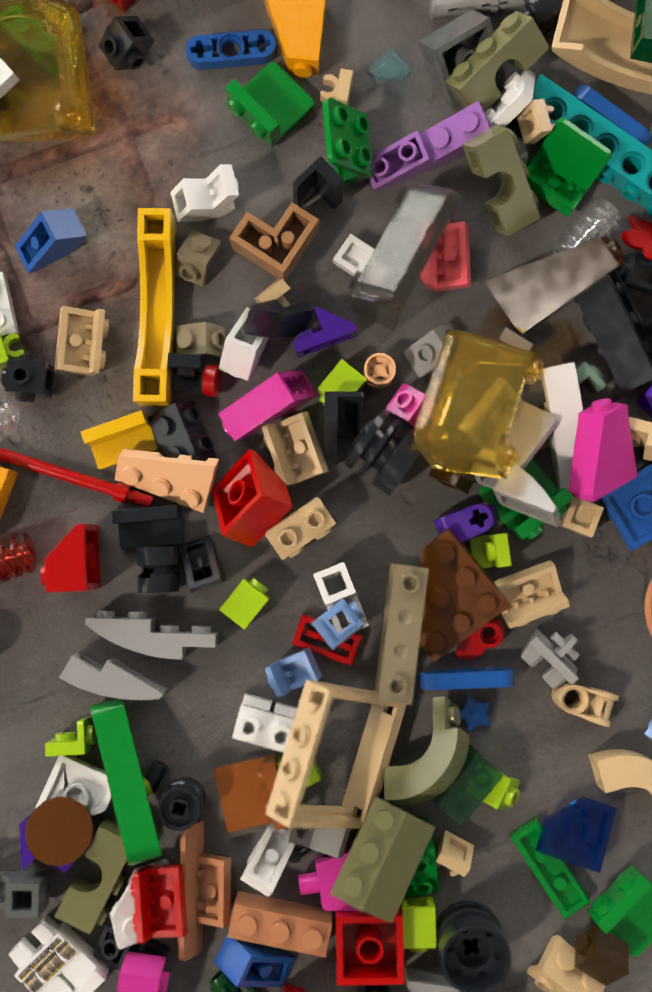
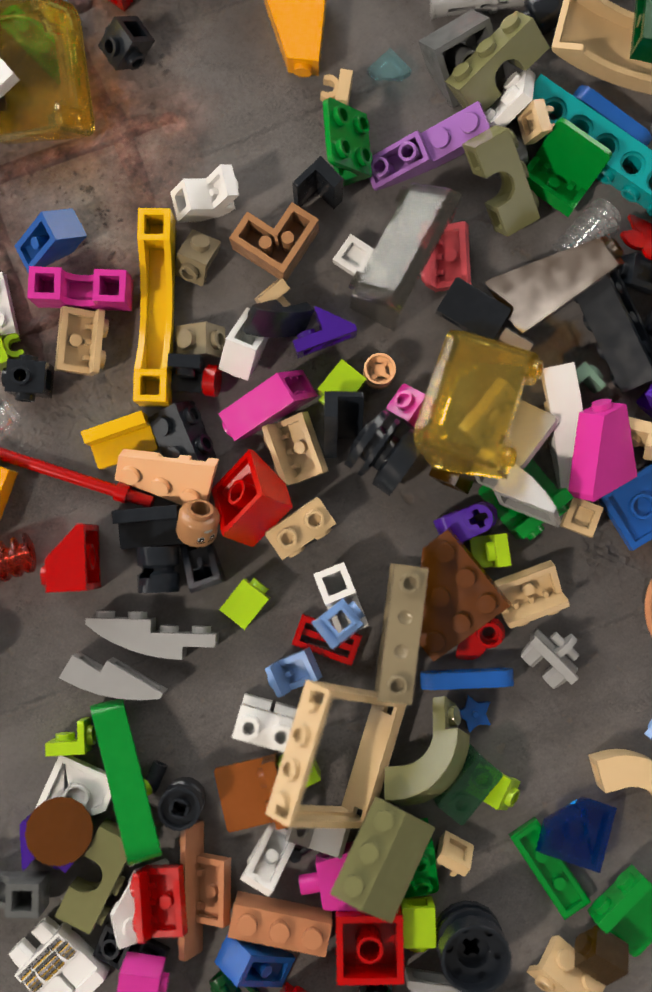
blue beam [186,30,277,70] -> none
green bracket [225,62,314,148] -> none
light grey bracket [403,323,467,378] -> none
tan piece [551,681,619,727] -> none
none -> dark pink arch [27,266,134,311]
none -> medium nougat head [176,499,220,548]
none -> black panel [435,277,511,345]

